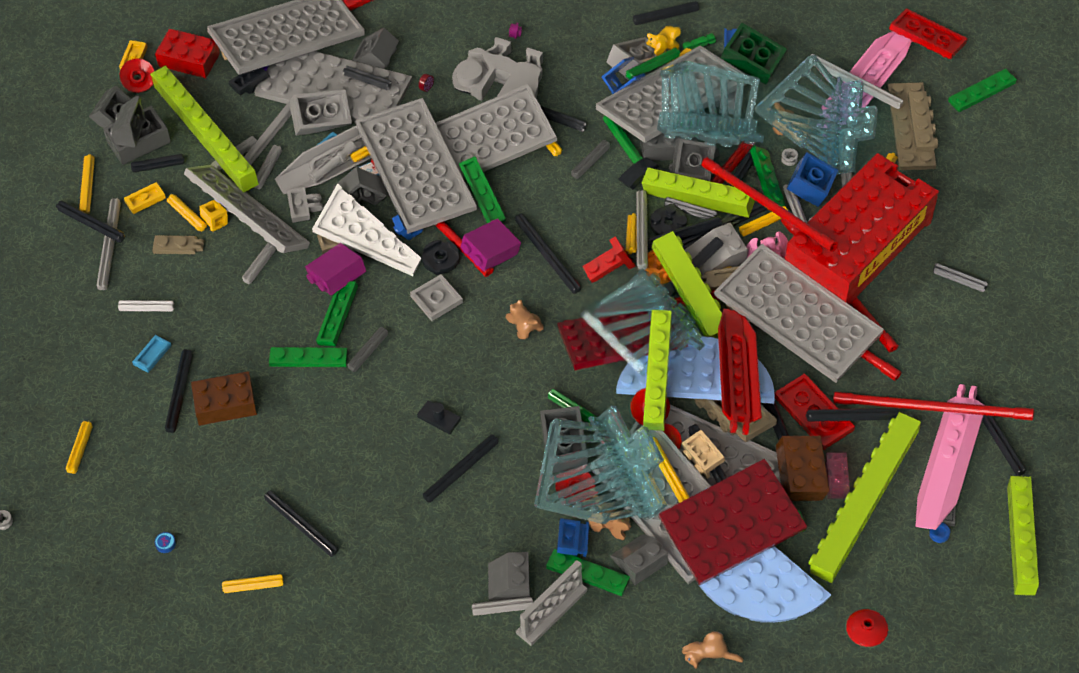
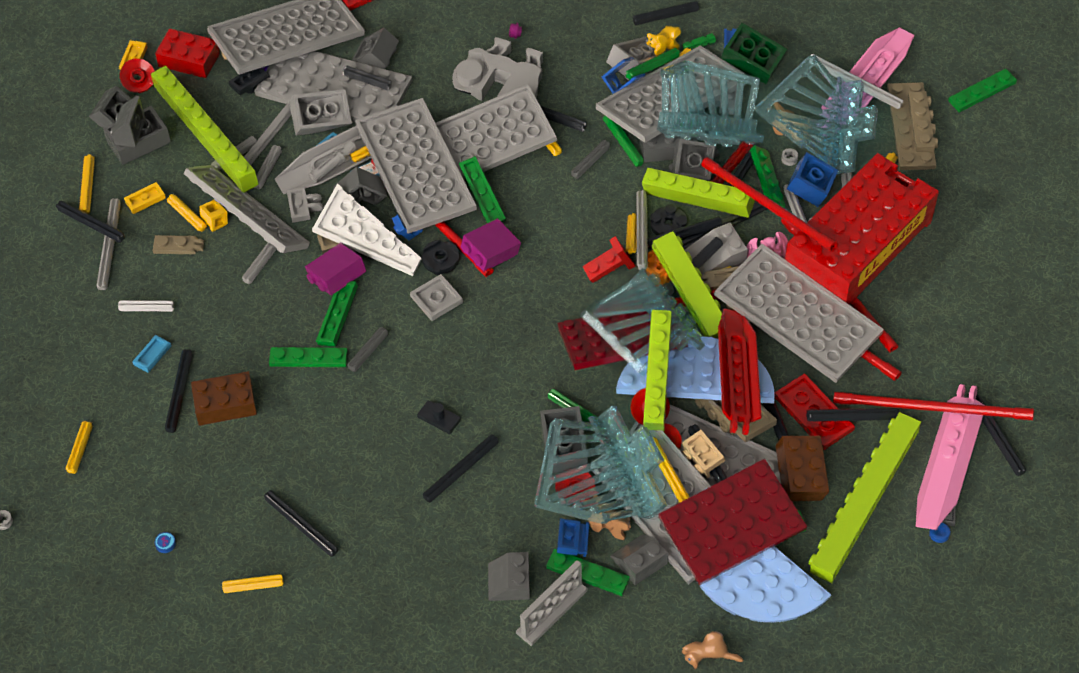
black axle [131,154,185,173] -> none
dark red tile [418,73,434,92] -> none
light grey axle [472,597,533,616] -> none
medium nougat animal [506,300,544,339] -> none
black axle [515,213,581,294] -> none
black slope [618,157,659,190] -> none
axle [664,197,717,220] -> none
yellow axle [739,206,788,236] -> none
clear pink brick [825,453,849,499] -> none
red dish [846,609,888,647] -> none
red plate [889,8,968,59] -> none
axle [933,263,988,292] -> none
lime brick [1007,476,1039,595] -> none

